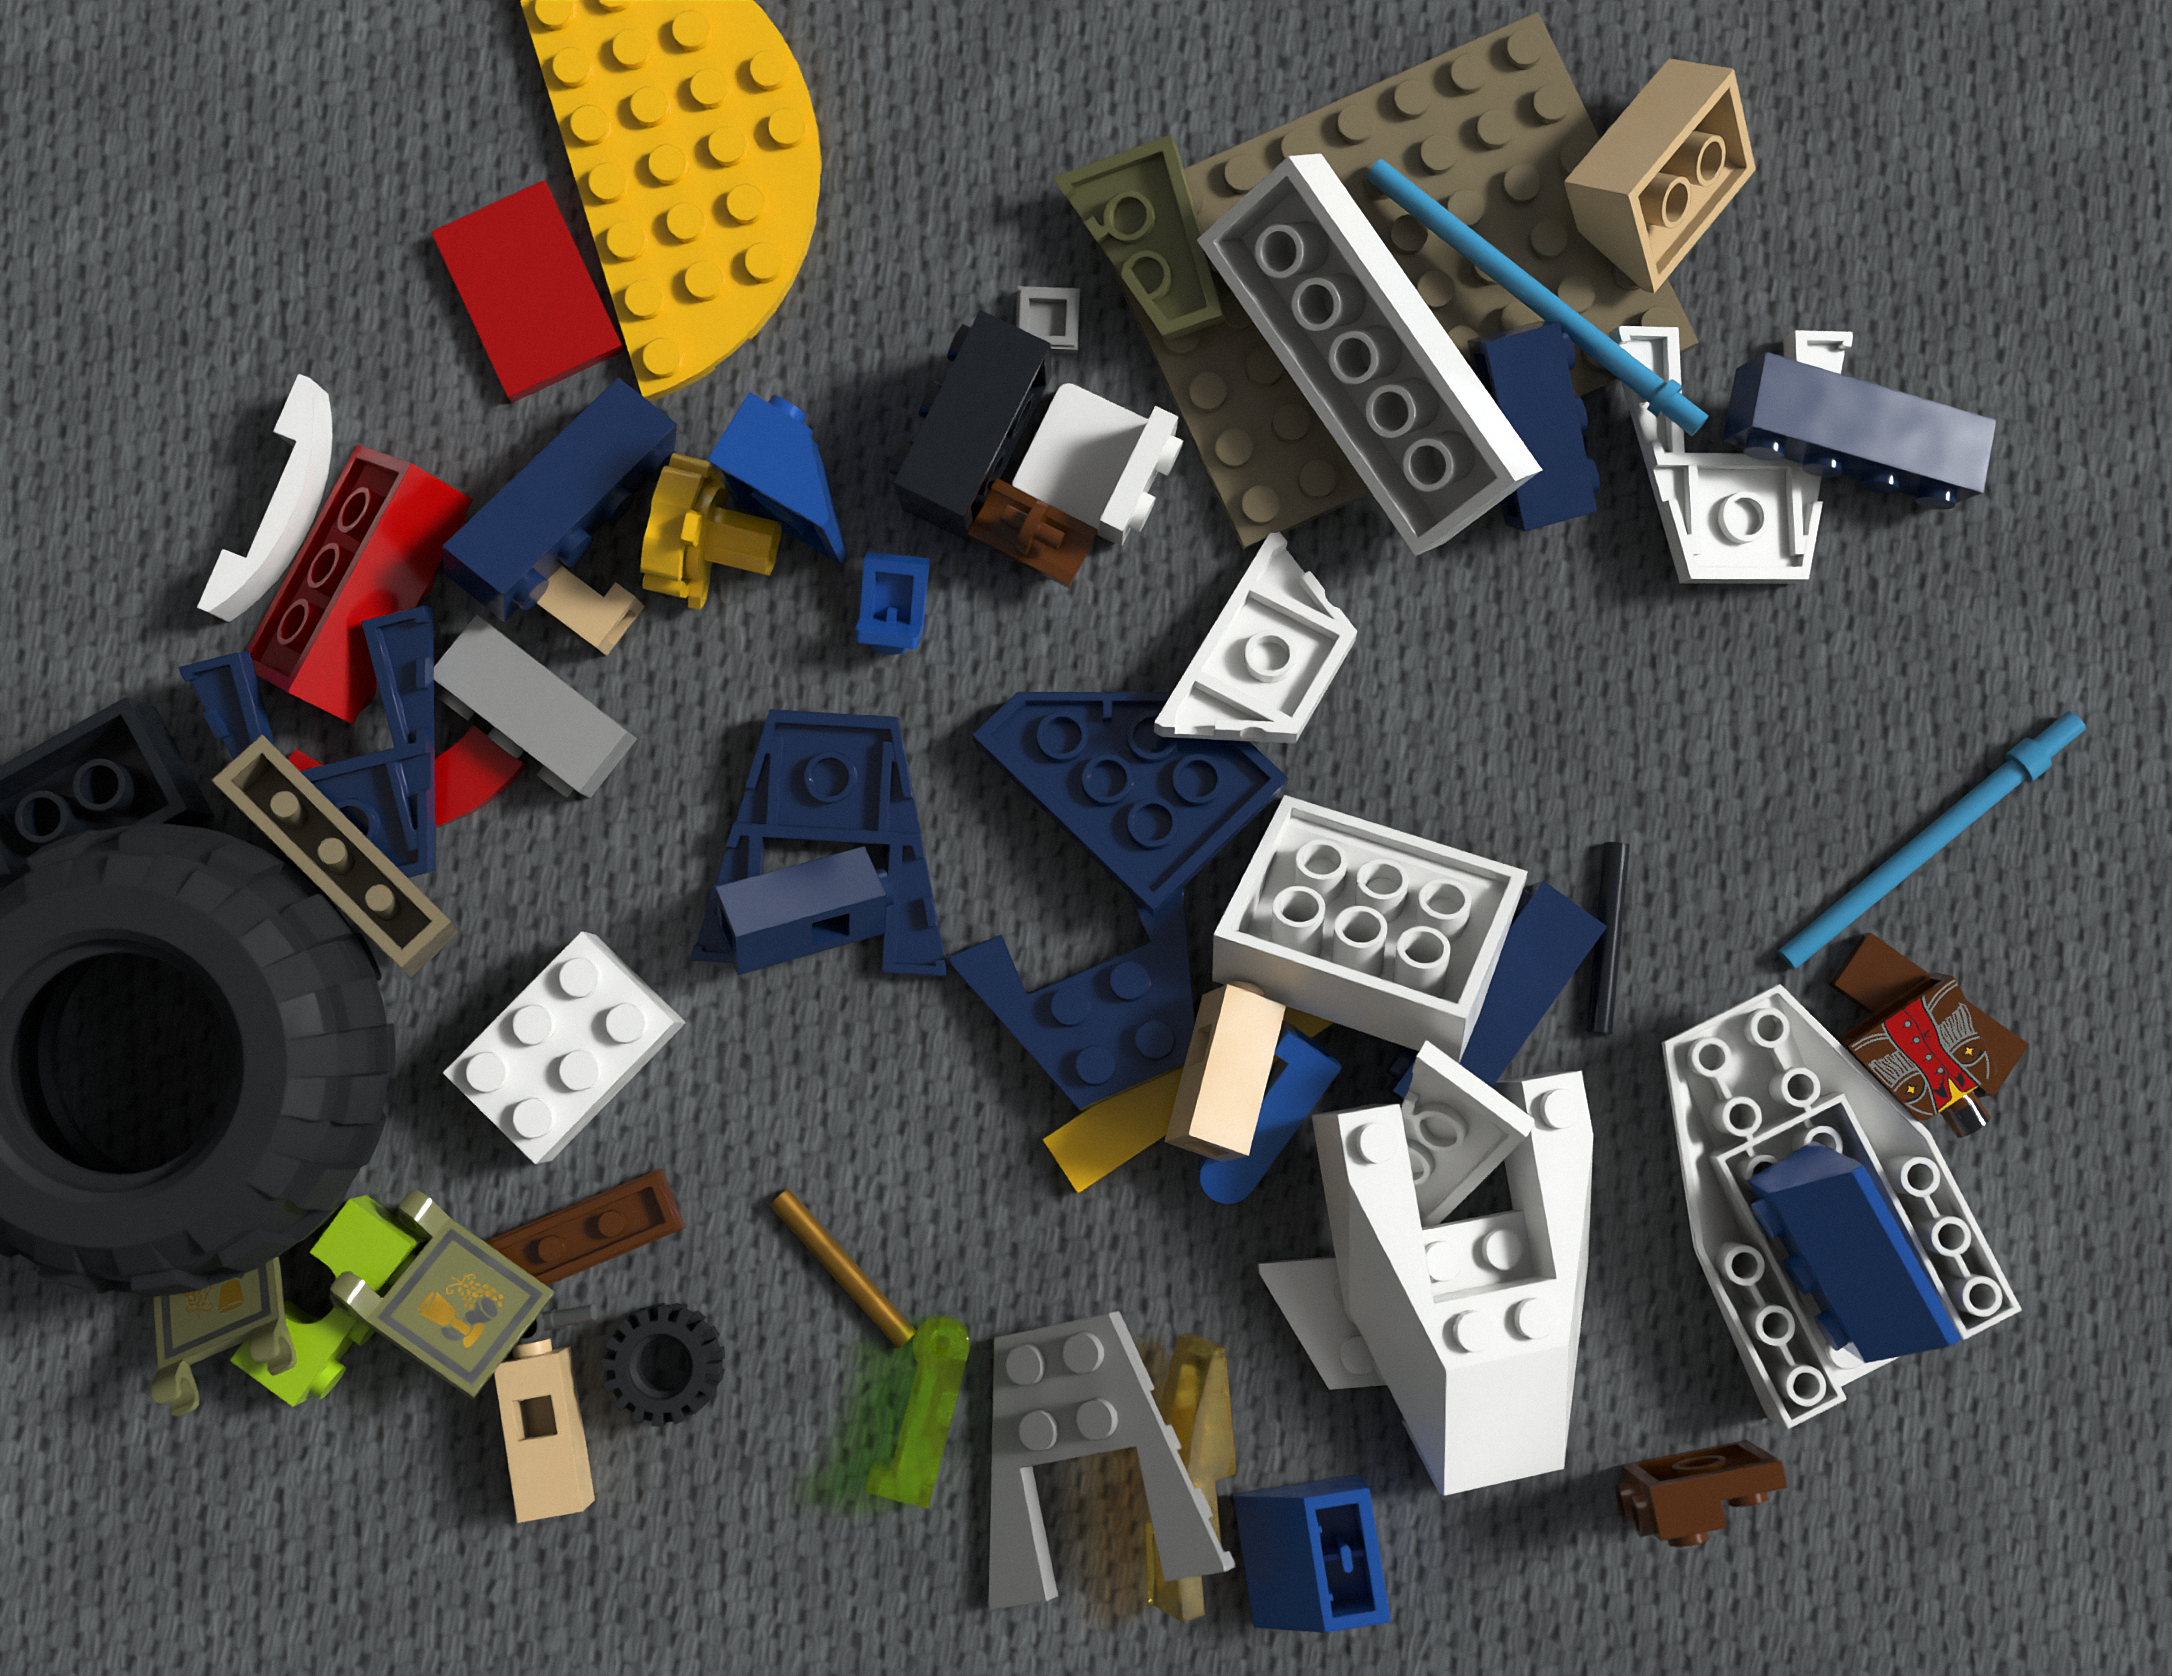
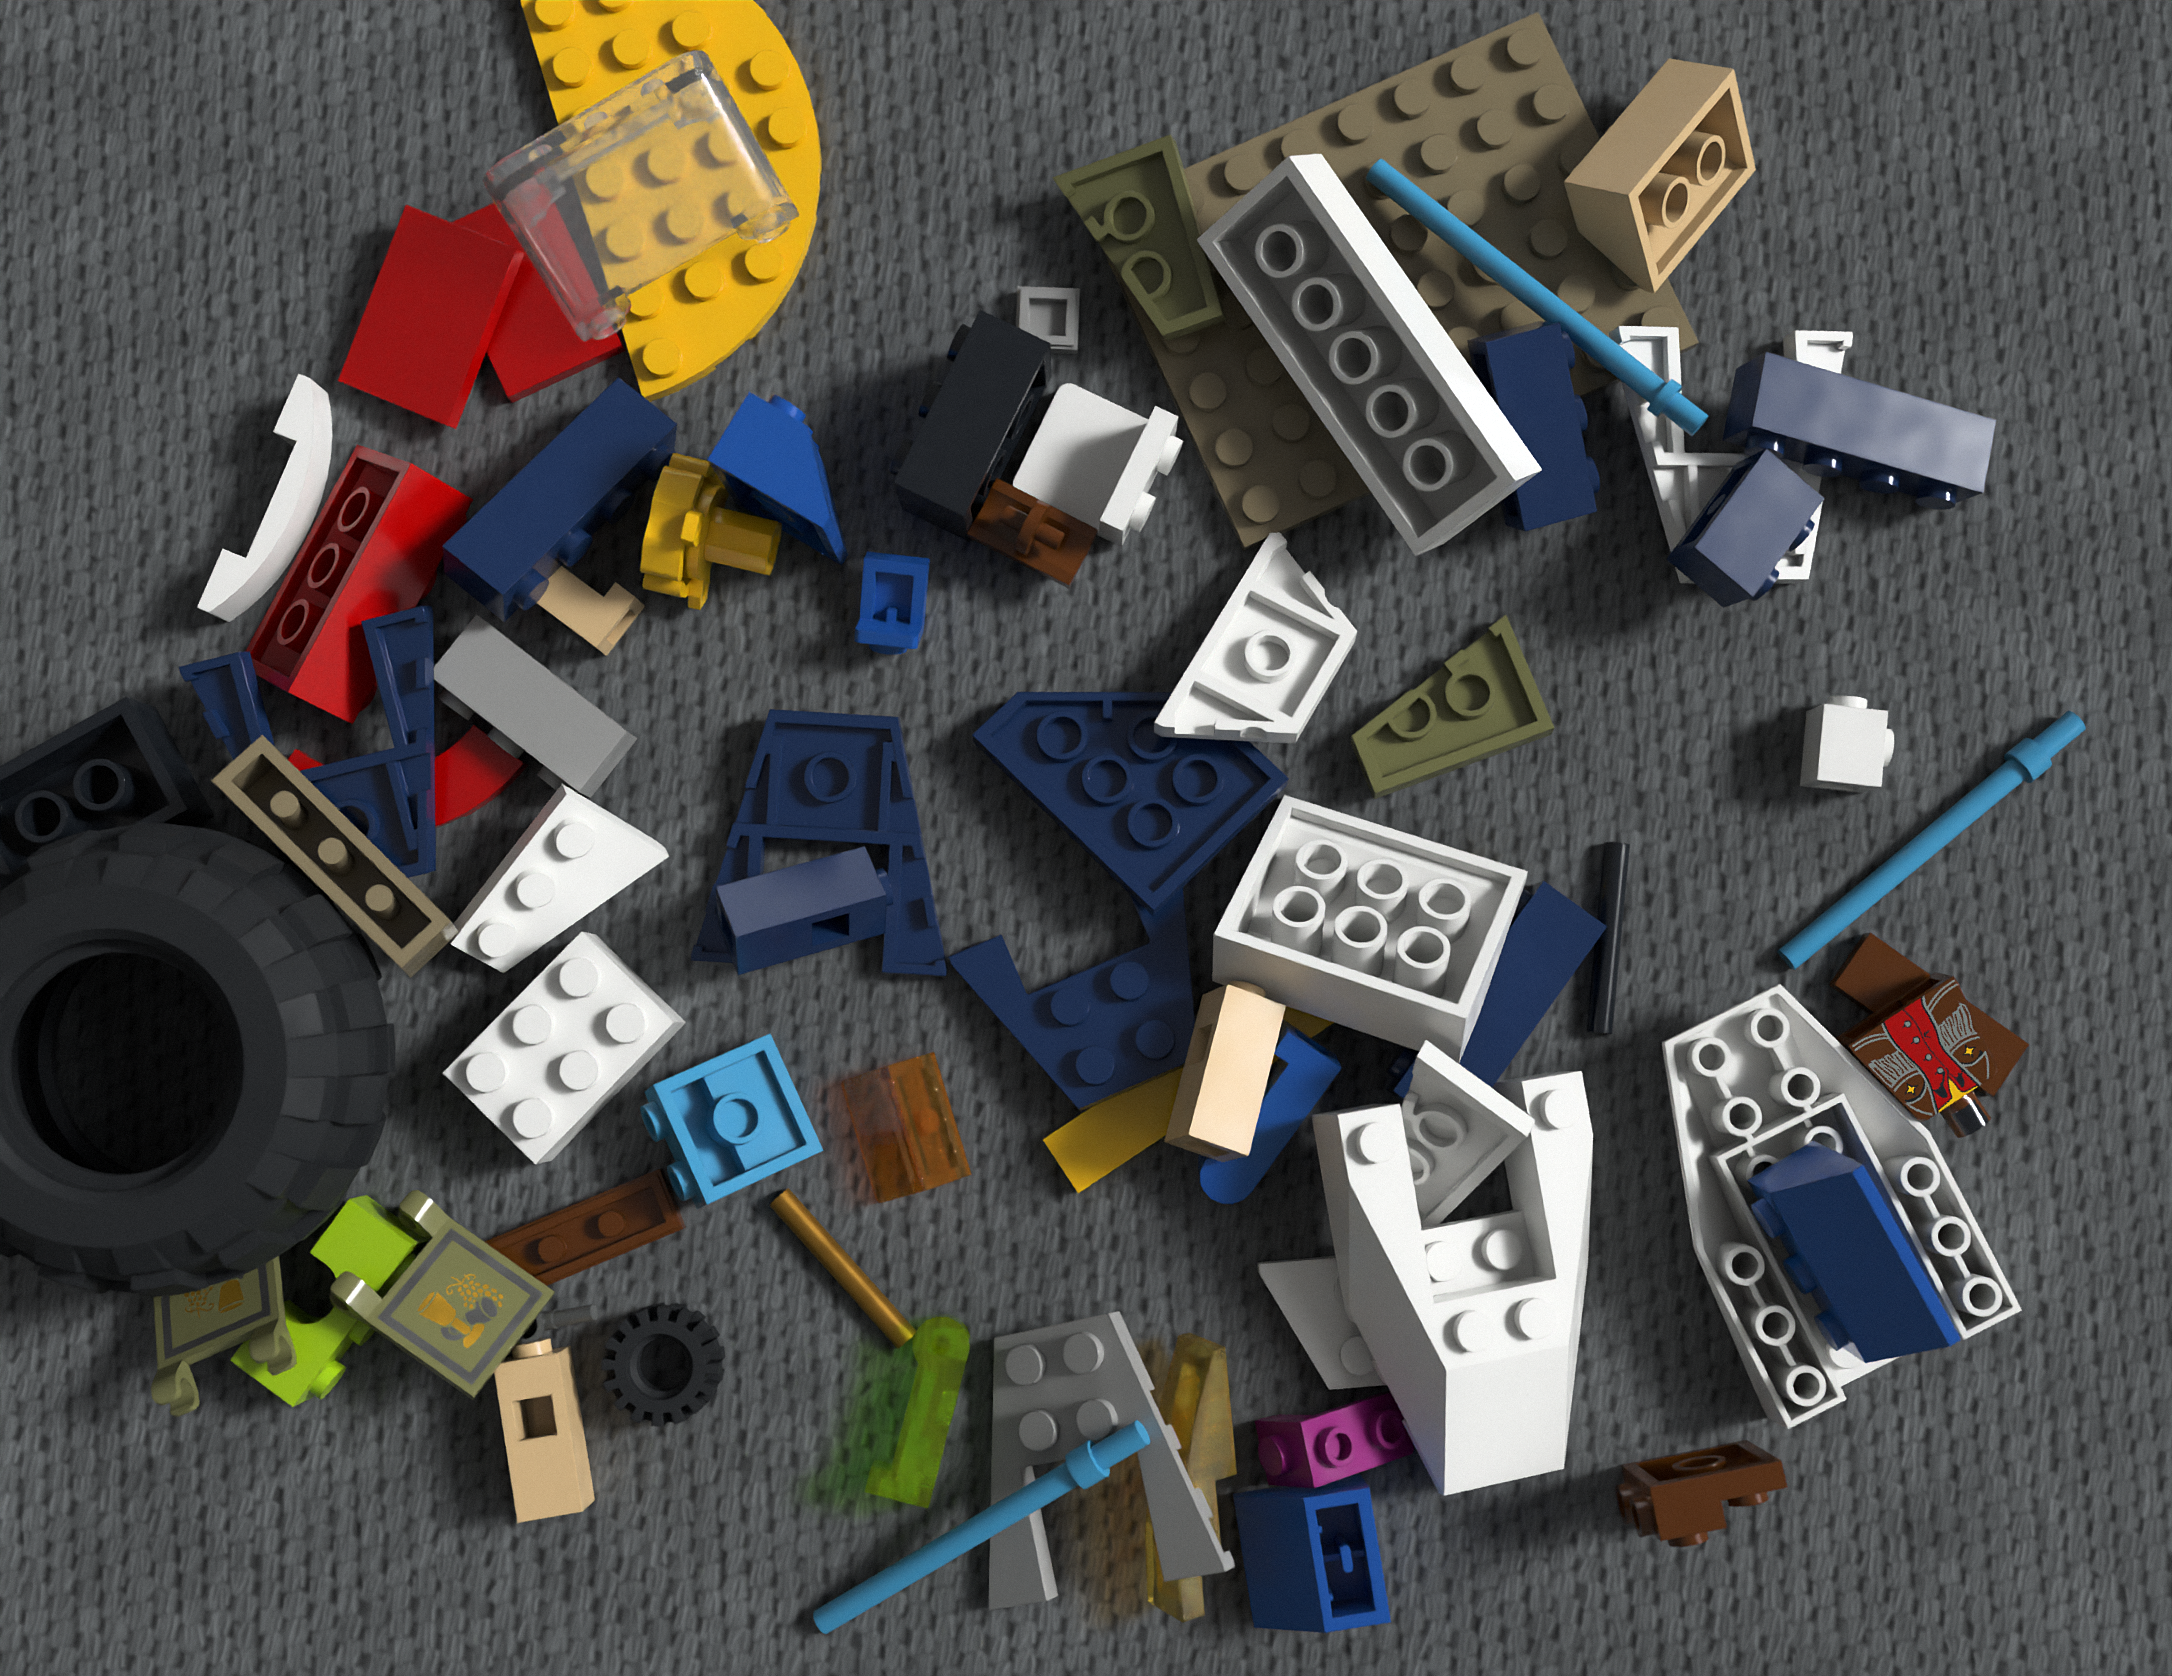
none -> red tile [338,204,525,429]
none -> white wing [450,784,669,973]
none -> clear windscreen [483,50,800,342]
none -> dark azure plate [640,1034,823,1209]
none -> dark azure bar [813,1420,1150,1634]
none -> clear orange panel [841,1052,972,1203]
none -> magenta bracket [1255,1390,1414,1488]
none -> olive wing [1351,615,1554,799]
none -> brick [1666,449,1824,608]
none -> white brick [1800,696,1894,793]

